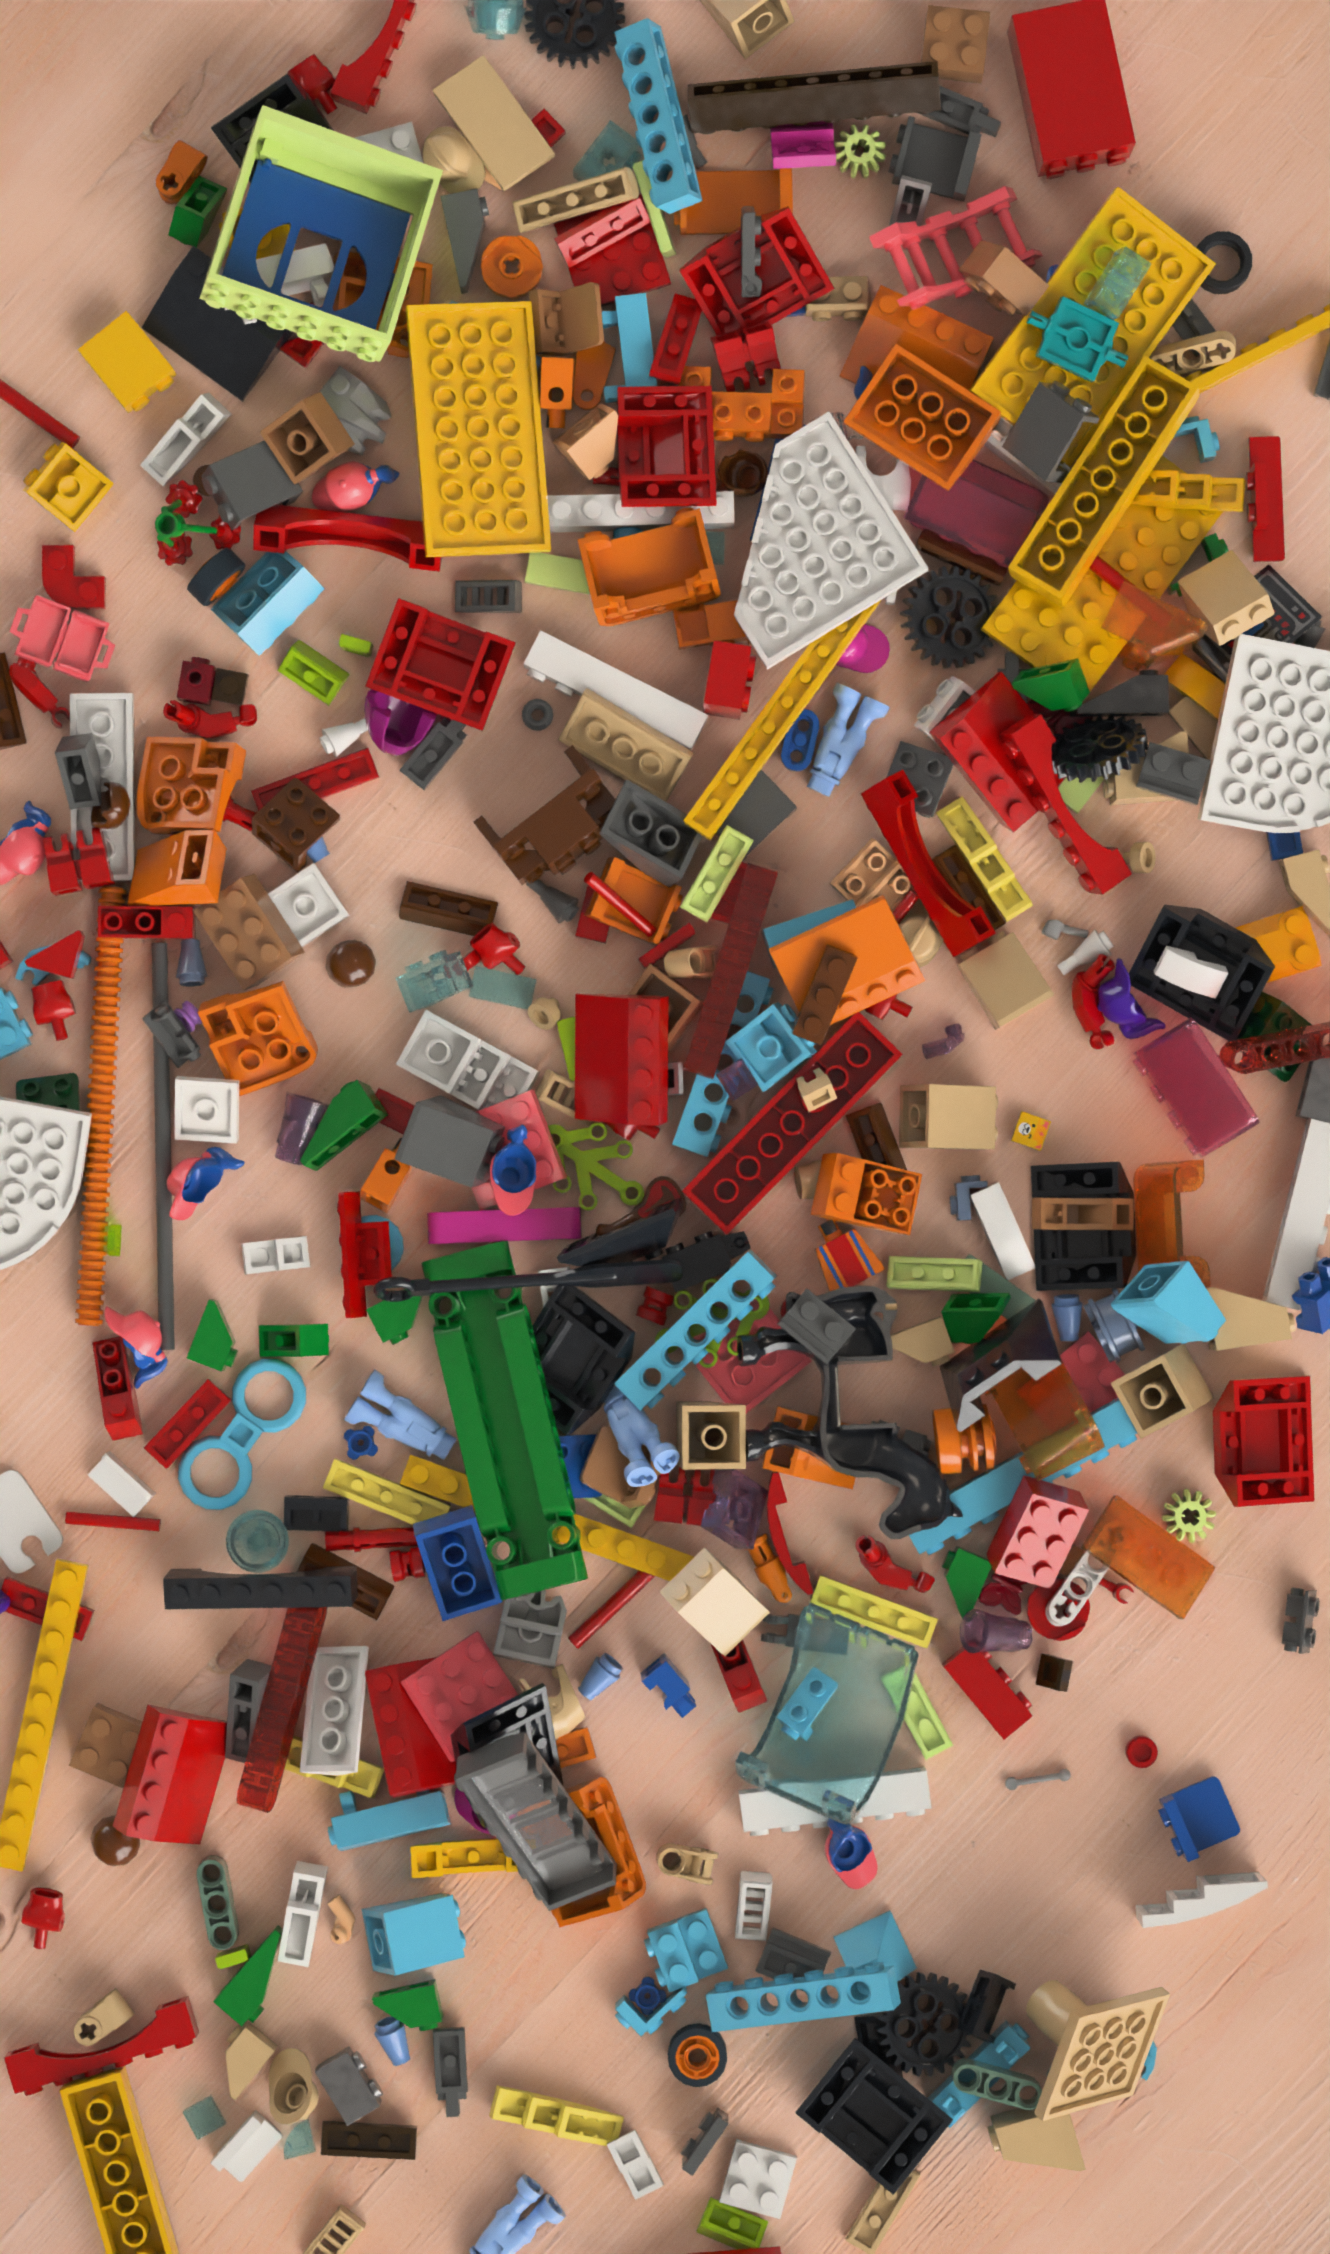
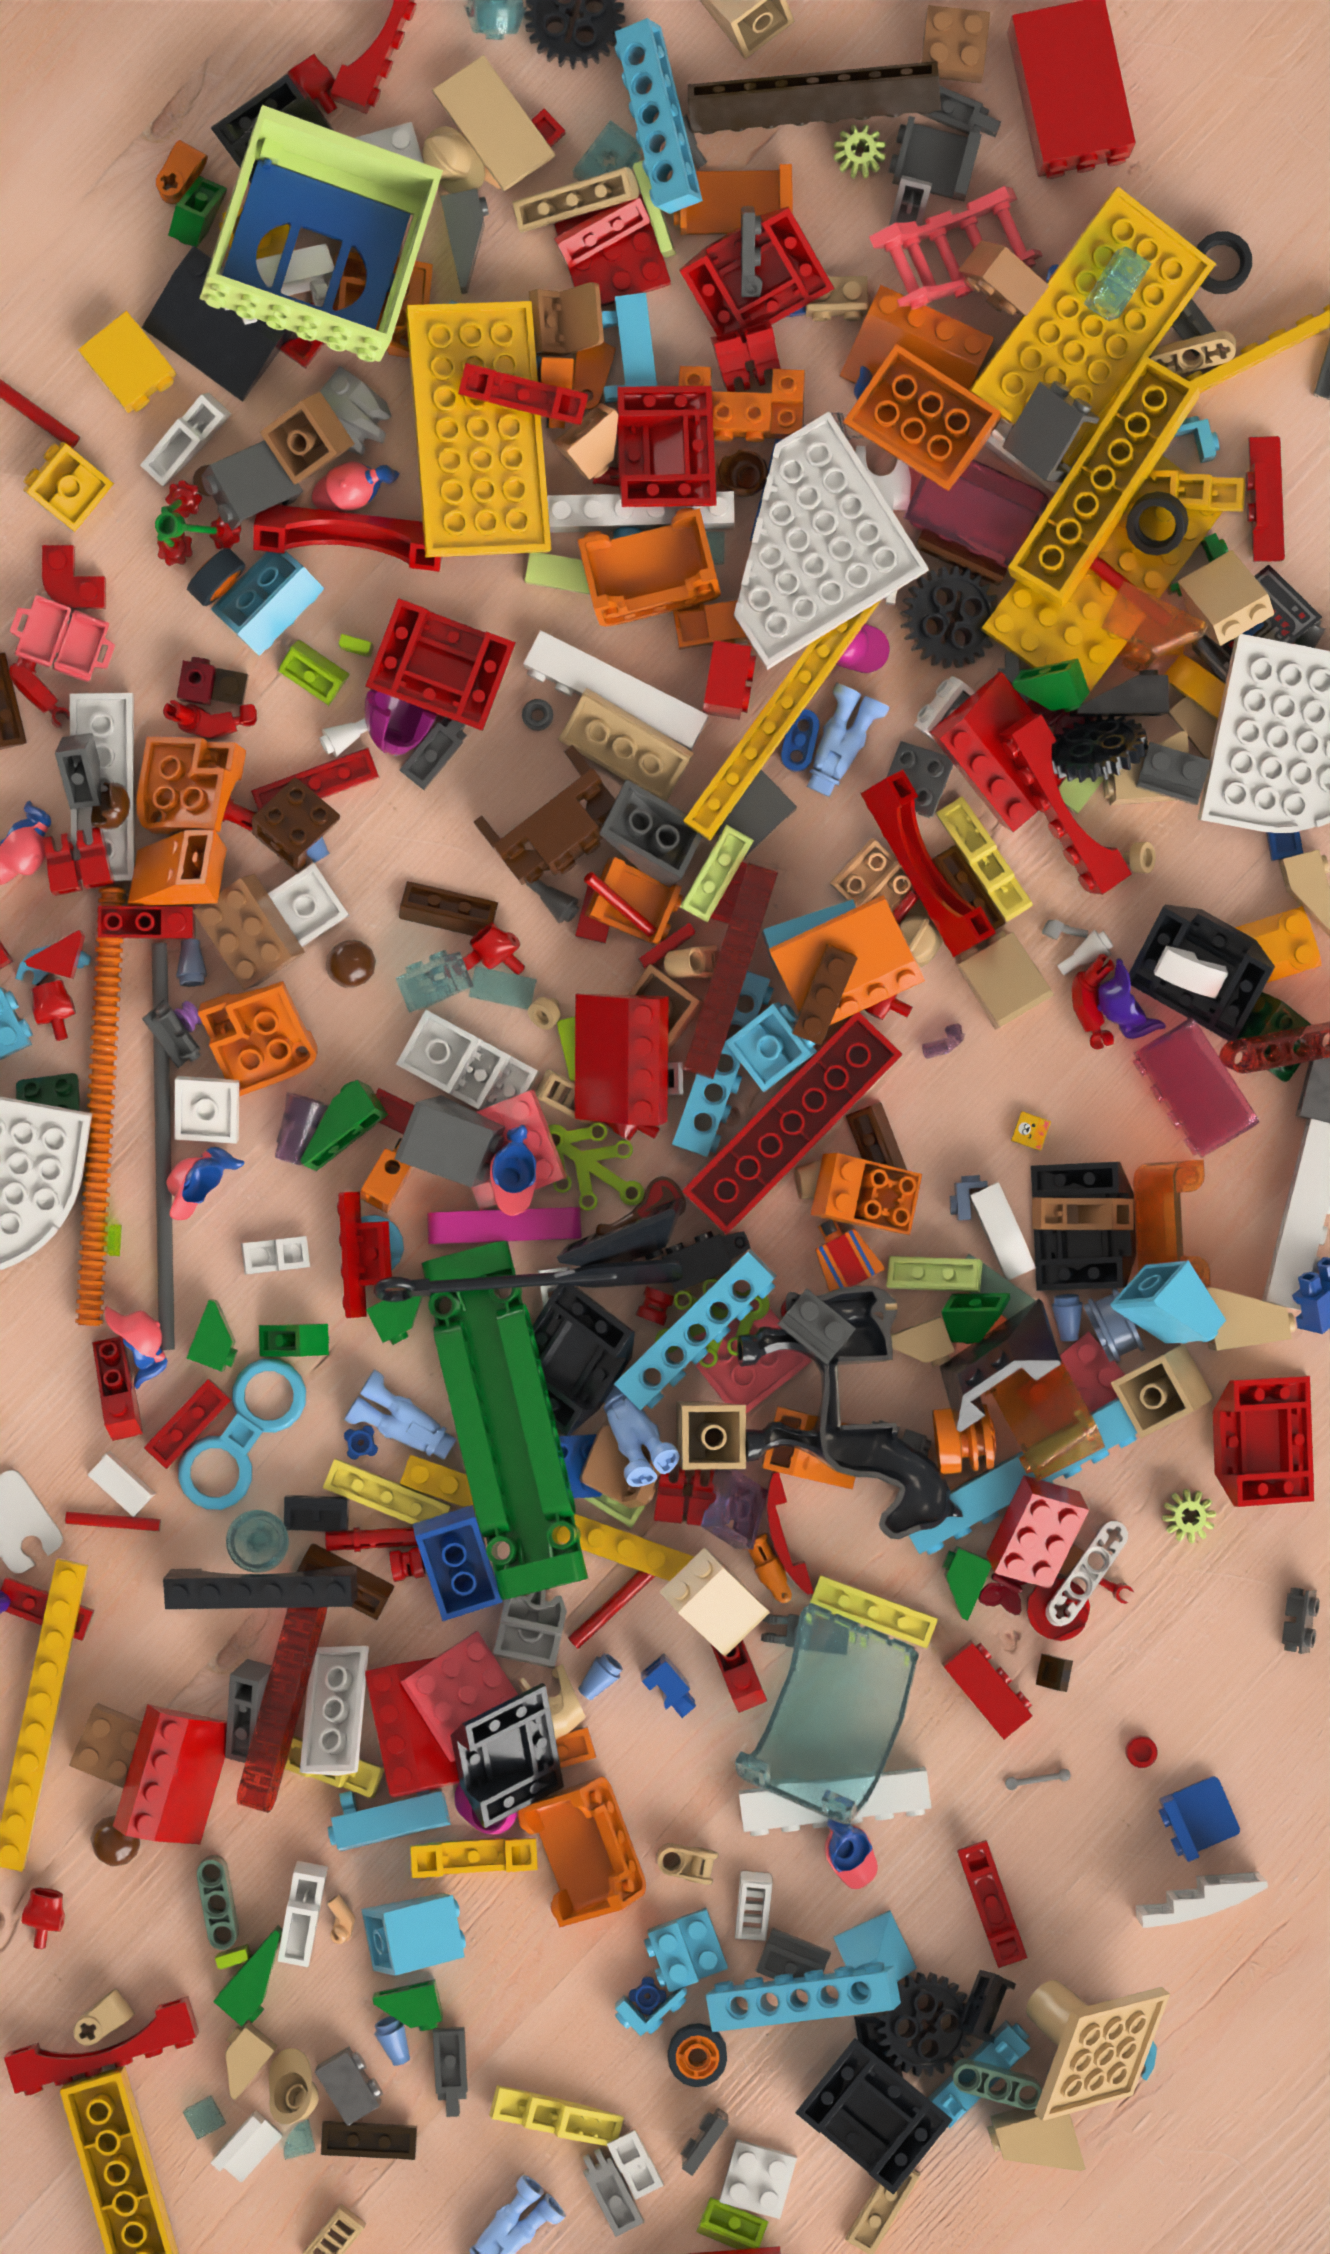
window [454,1731,617,1911] -> none
dark grey slope [455,580,522,613] -> none
orange plate [481,235,543,300] -> none
red plate [649,293,702,385] -> none
clear purple tile [716,1058,758,1101] -> none
dark pink slope [770,121,836,169] -> none
medium azure bracket [777,1667,838,1742] -> none
tan tile [797,1068,837,1112] -> none
red arm [855,1535,935,1593] -> none
yellowish green tile [881,1661,953,1760] -> none
tan slope [899,1084,998,1150] -> none
plant [960,1609,1033,1653] -> none
teal plate [1027,296,1128,382] -> none
clear orange tile [1081,1495,1216,1620] -> none
none -> red slope [458,363,588,425]
none -> light grey hinge [583,2148,644,2237]
none -> red slope [957,1840,1028,1968]
none -> black tyre [1126,491,1189,556]

